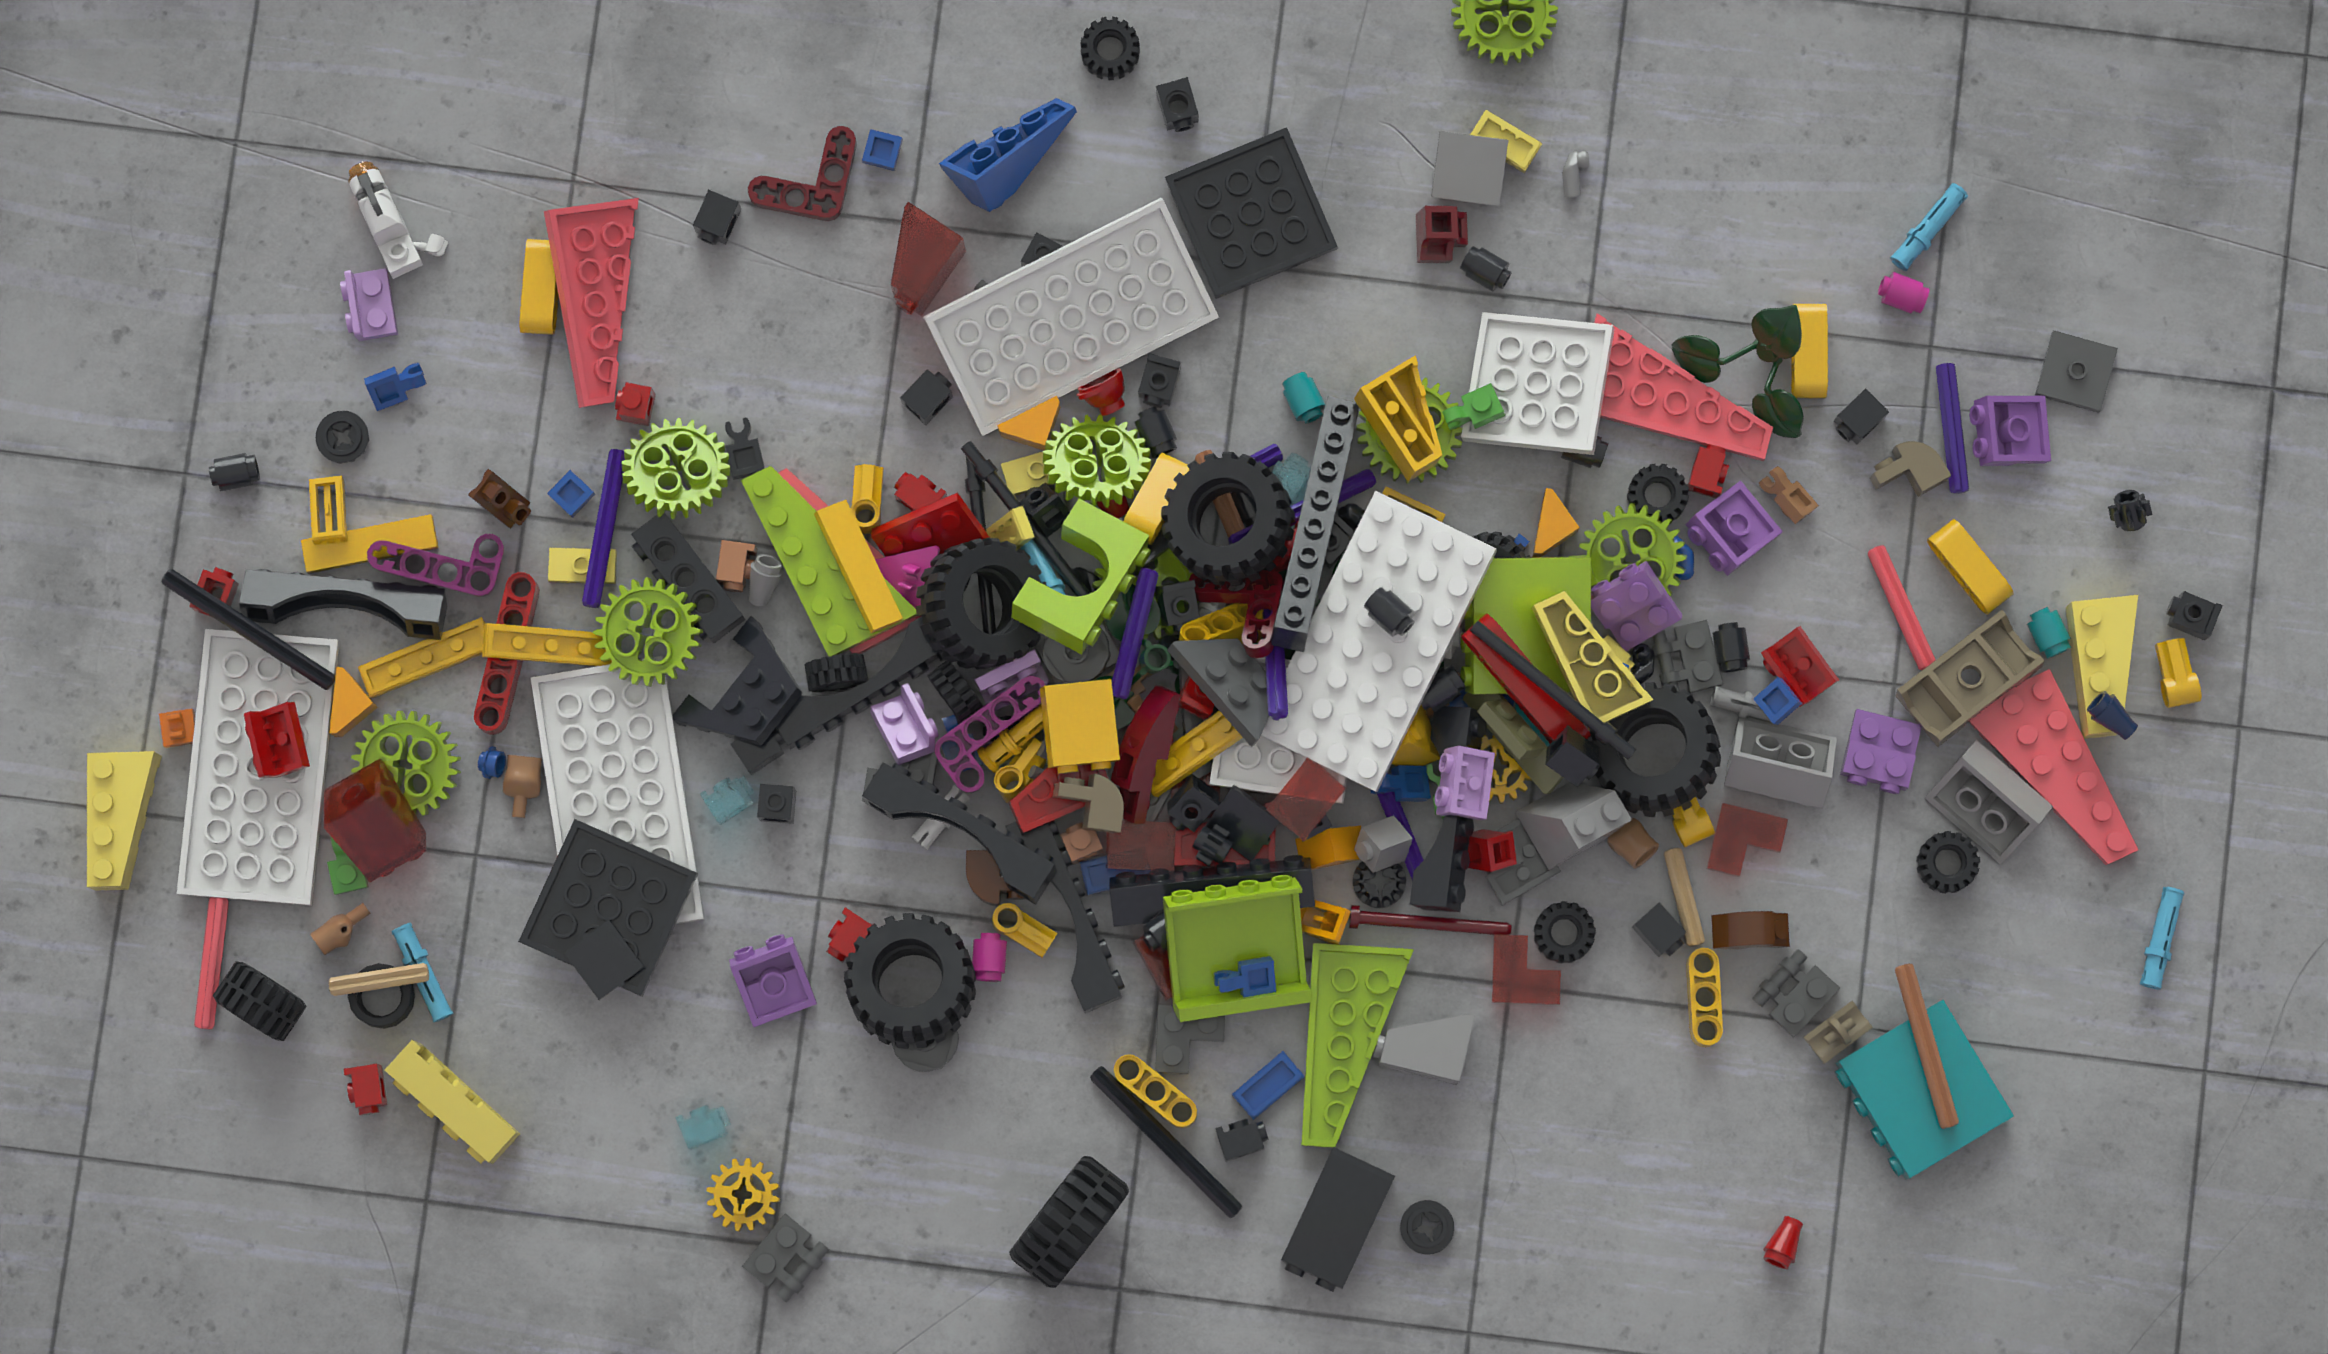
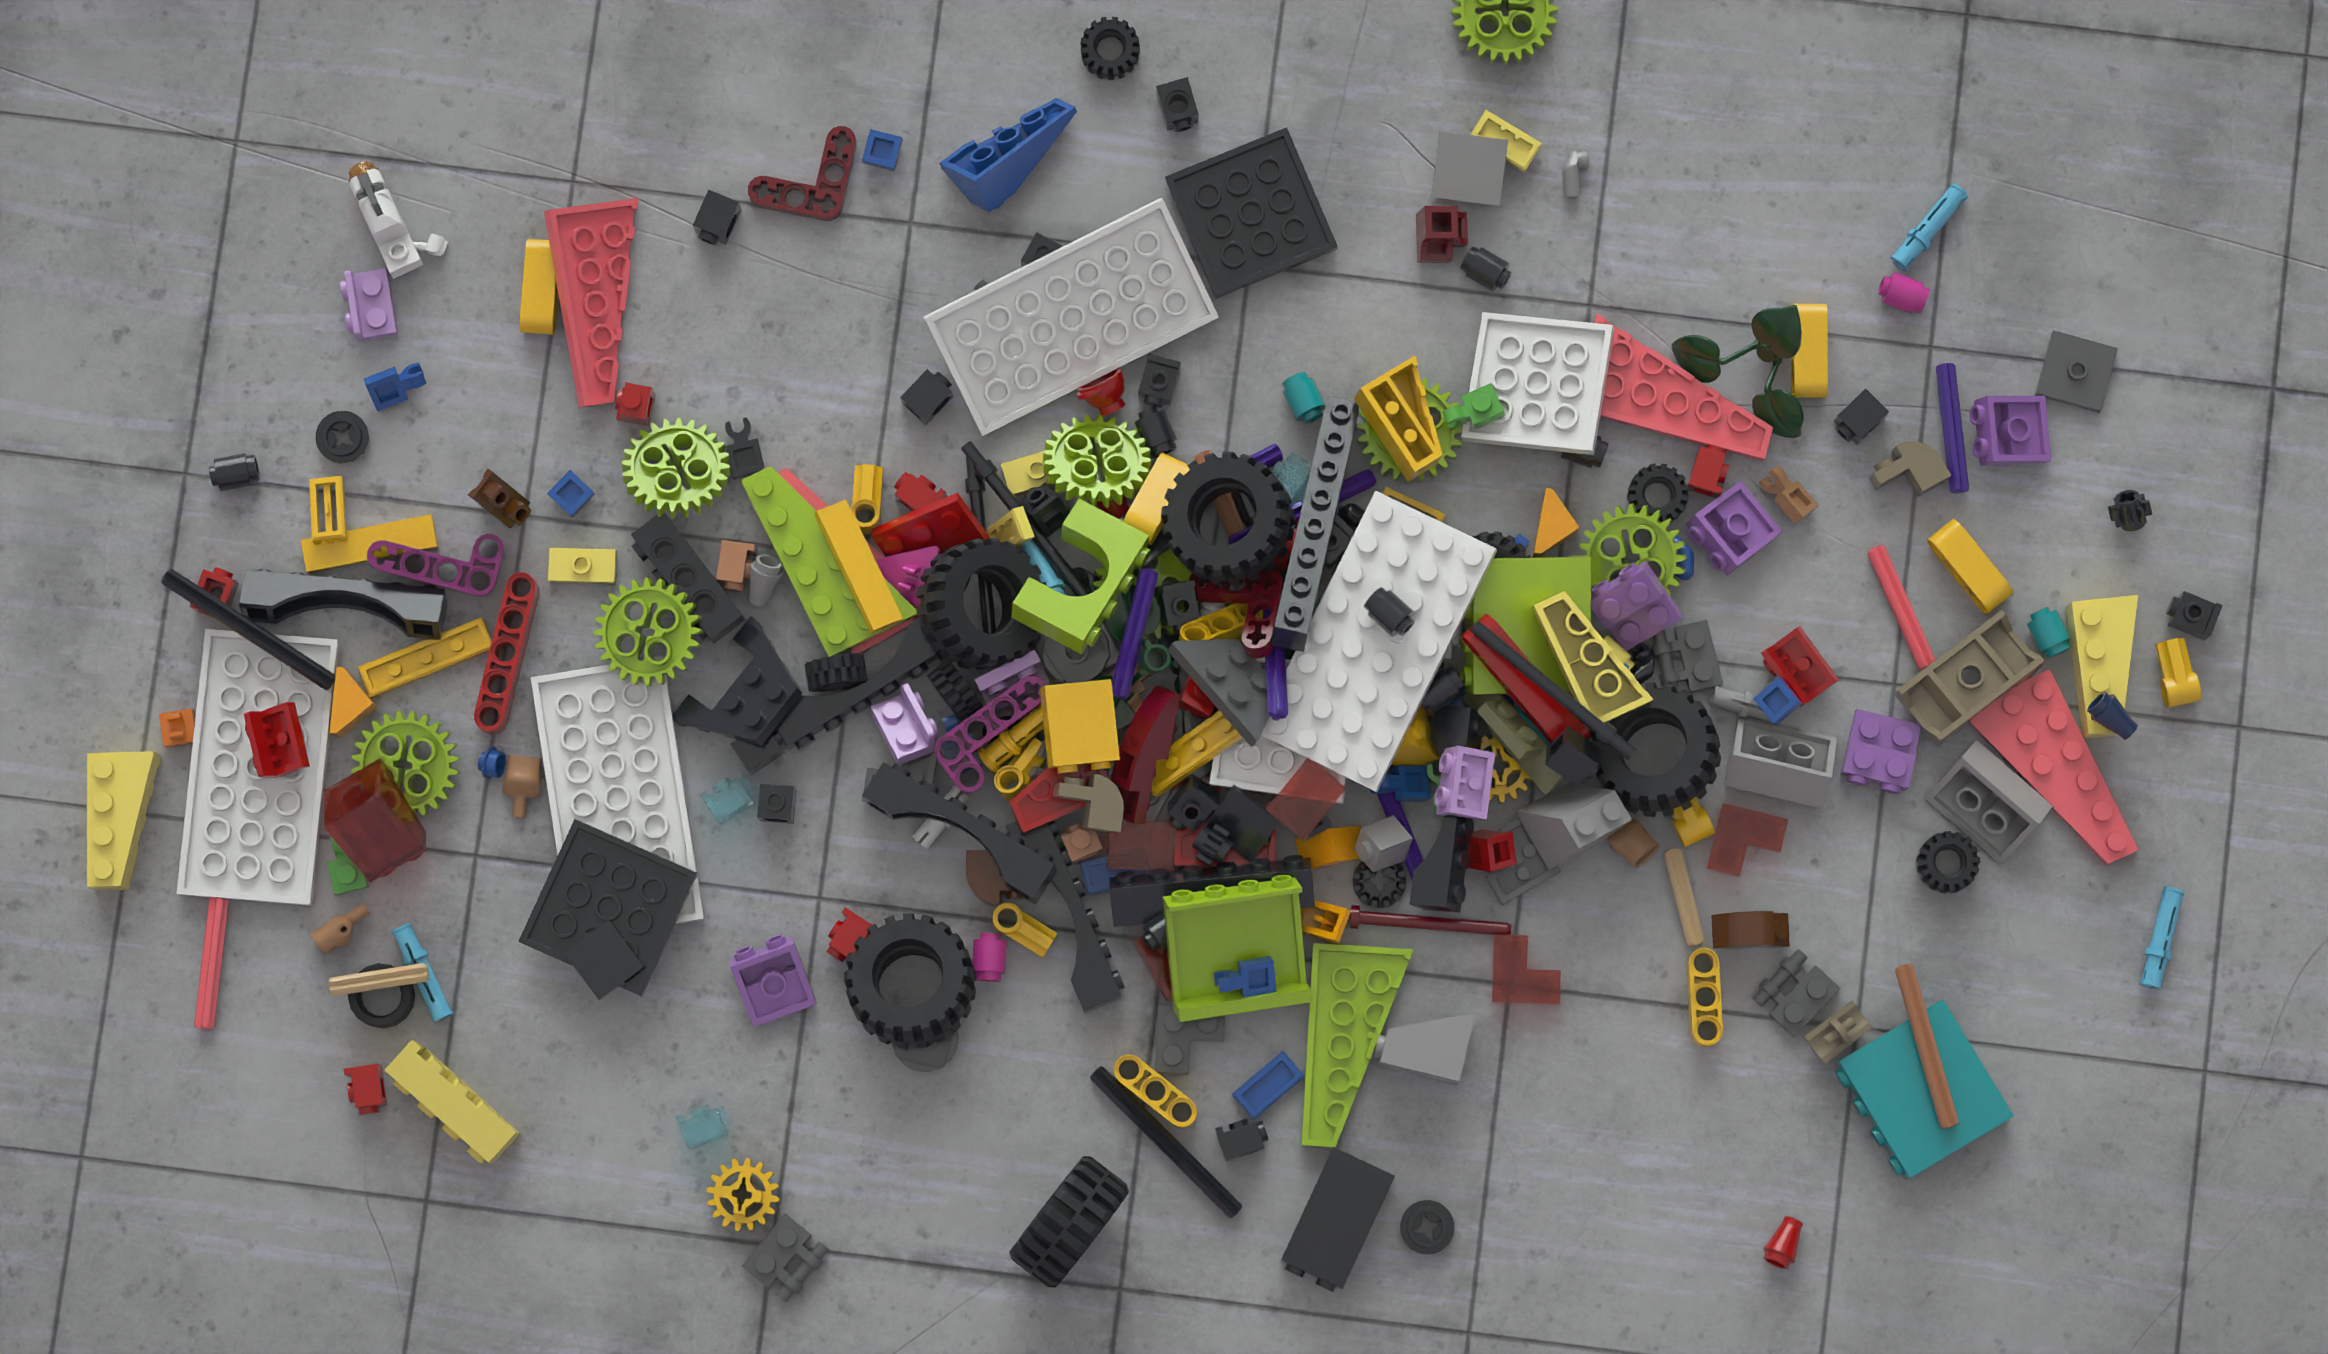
black tyre [213,961,307,1041] -> none
yellow tile [482,623,612,666] -> none
dark purple axle [582,449,625,608] -> none
clear red slope [891,202,966,316] -> none
light orange slope [997,396,1061,451] -> none
black tyre [1533,901,1596,964] -> none
black brick [1632,902,1686,957] -> none
black brick [1712,622,1750,673] -> none

